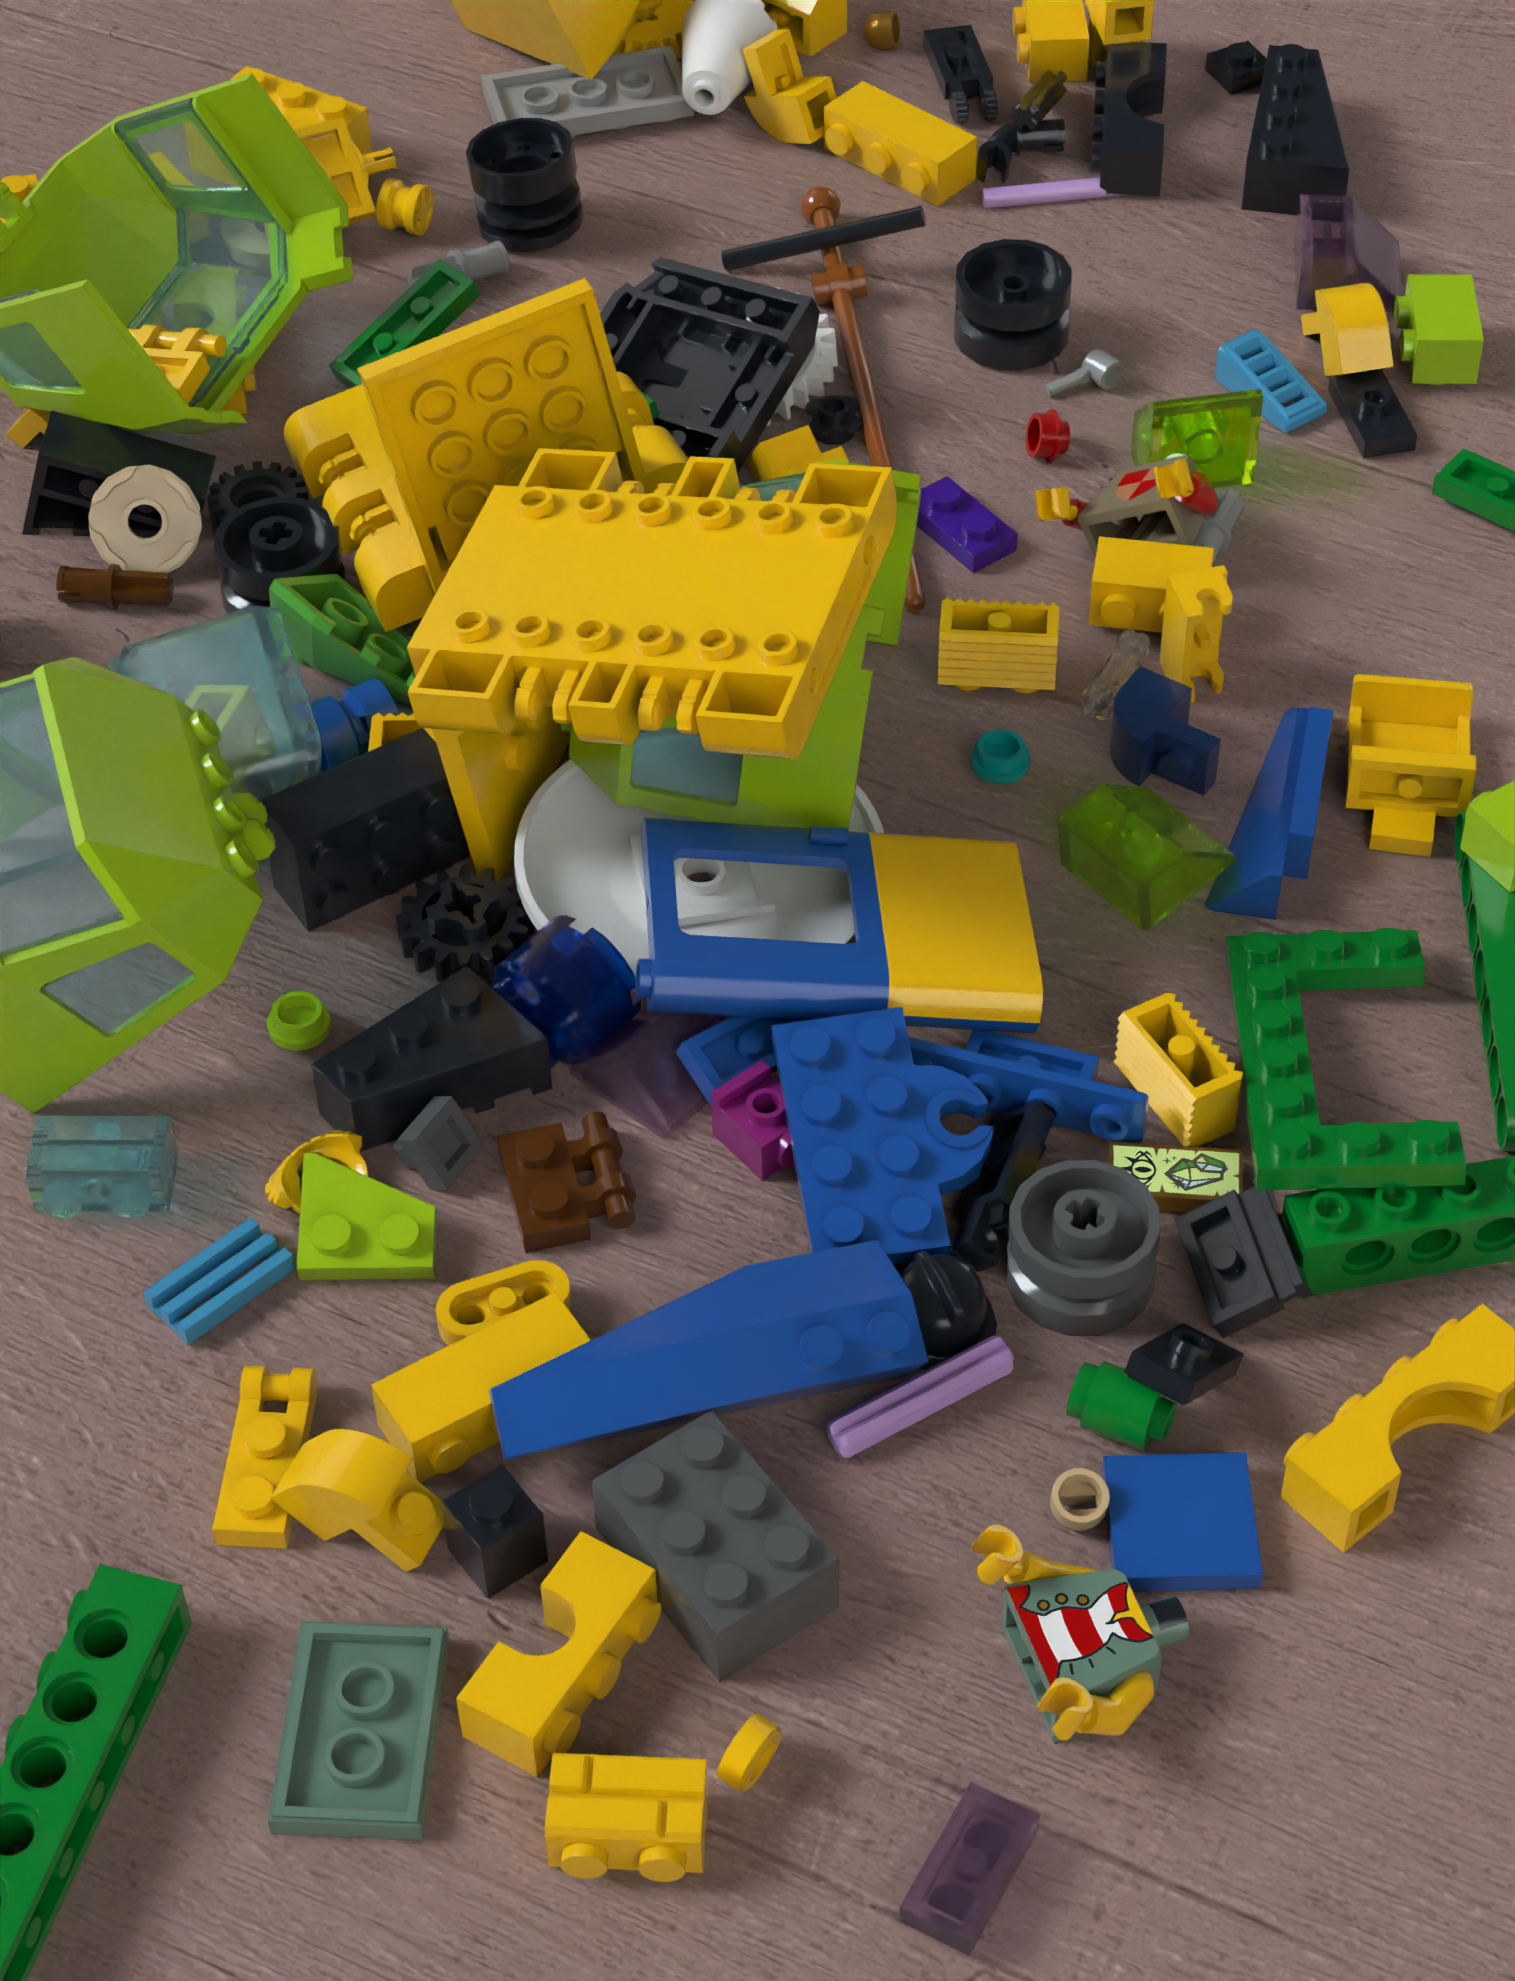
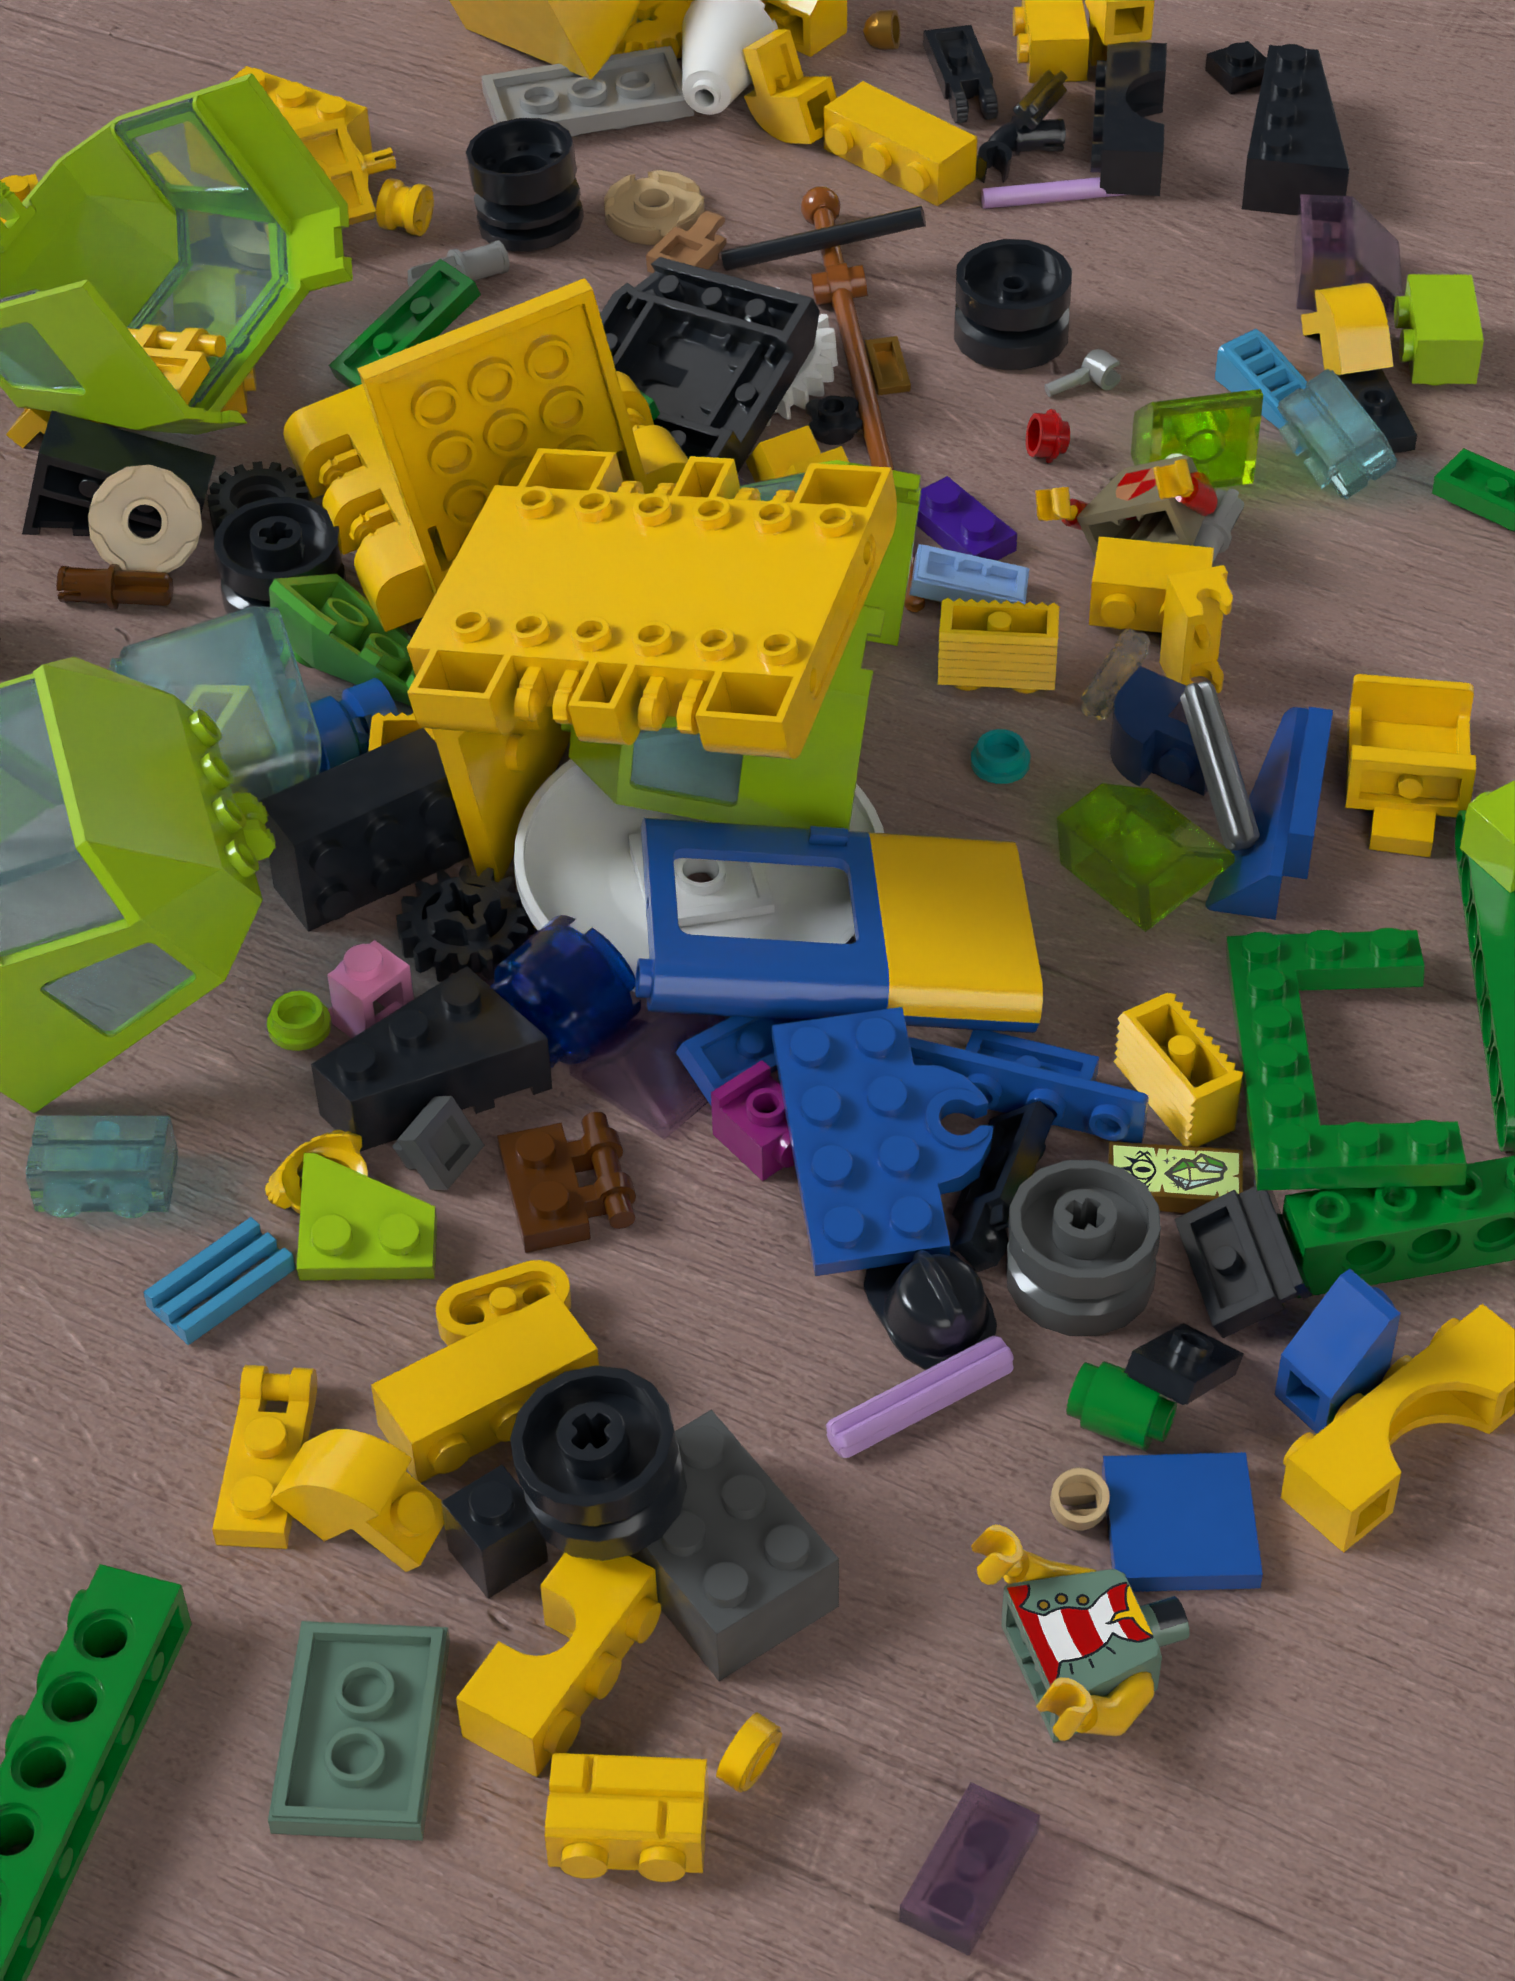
blue wedge [489,1240,929,1461] -> none
none -> bright pink brick [327,940,414,1038]
none -> black wheel [510,1365,687,1561]
none -> tan tile [604,170,705,245]
none -> medium nougat plate [646,211,727,273]
none -> pearl gold piece [865,336,911,396]
none -> light blue plate [909,544,1030,605]
none -> dark grey axle [1180,681,1260,851]
none -> blue slope [1275,1269,1401,1434]
none -> clear light blue brick [1277,369,1398,500]

